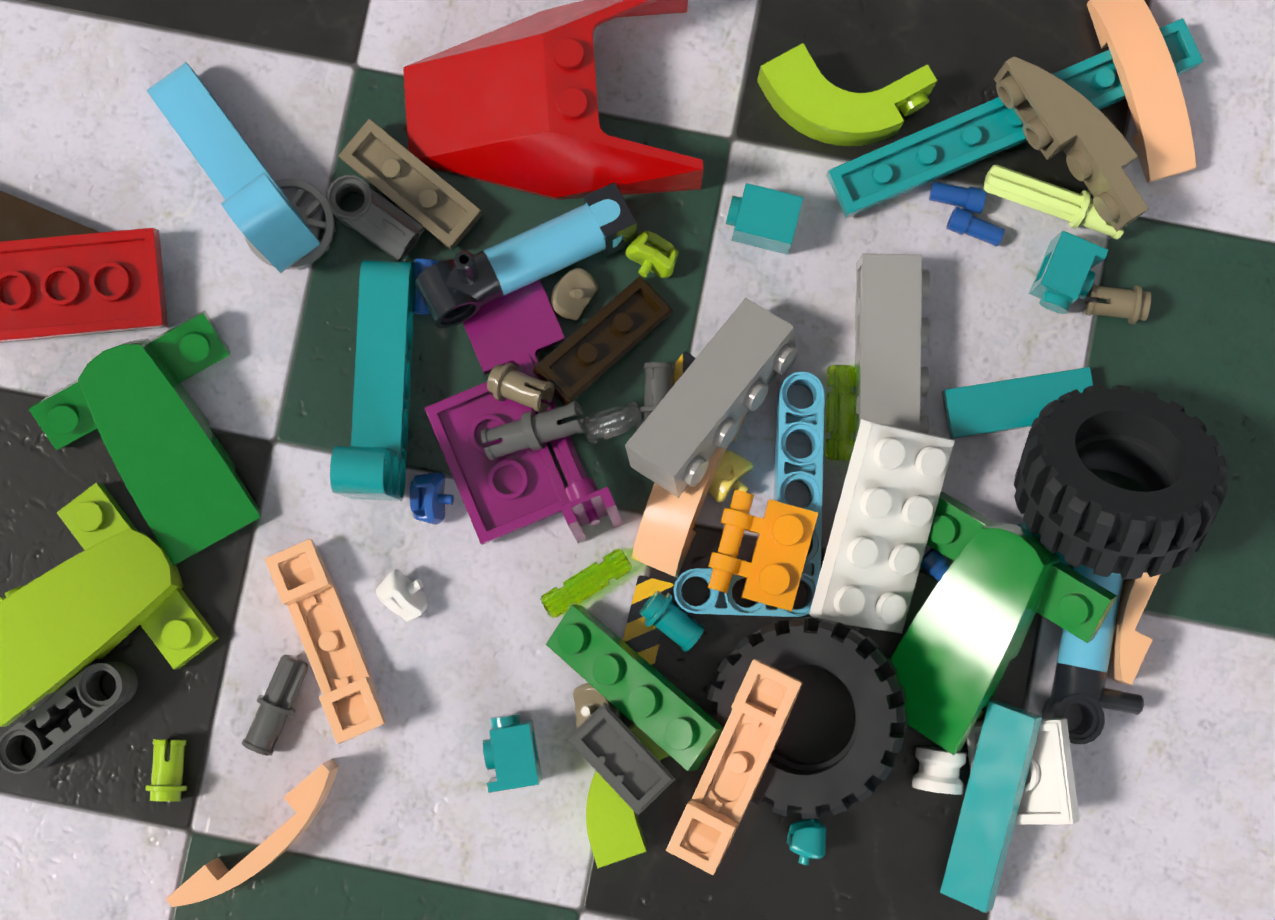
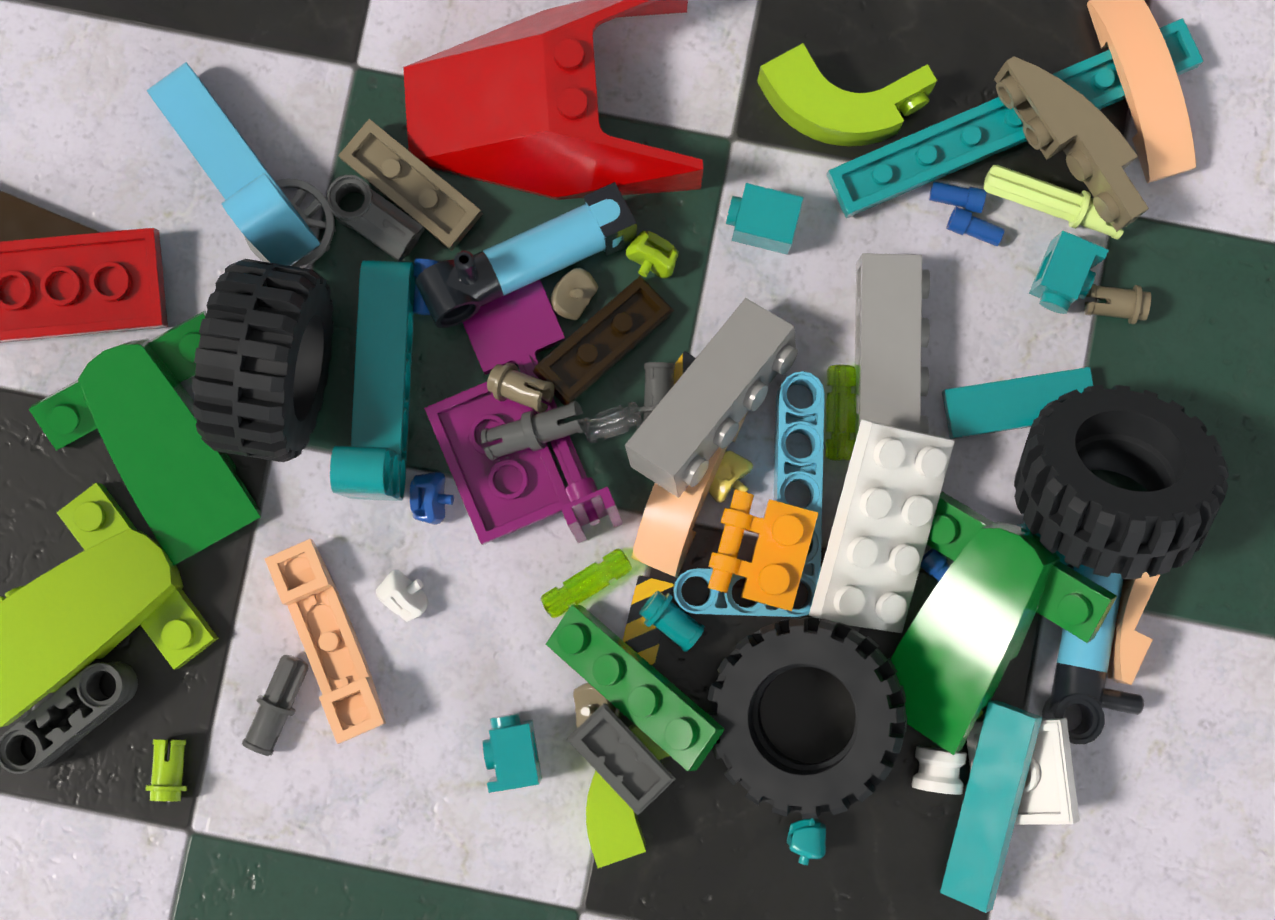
light nougat slope [166,759,339,907] -> none
light nougat slope [666,658,803,875] -> none
none -> black tyre [192,259,334,462]

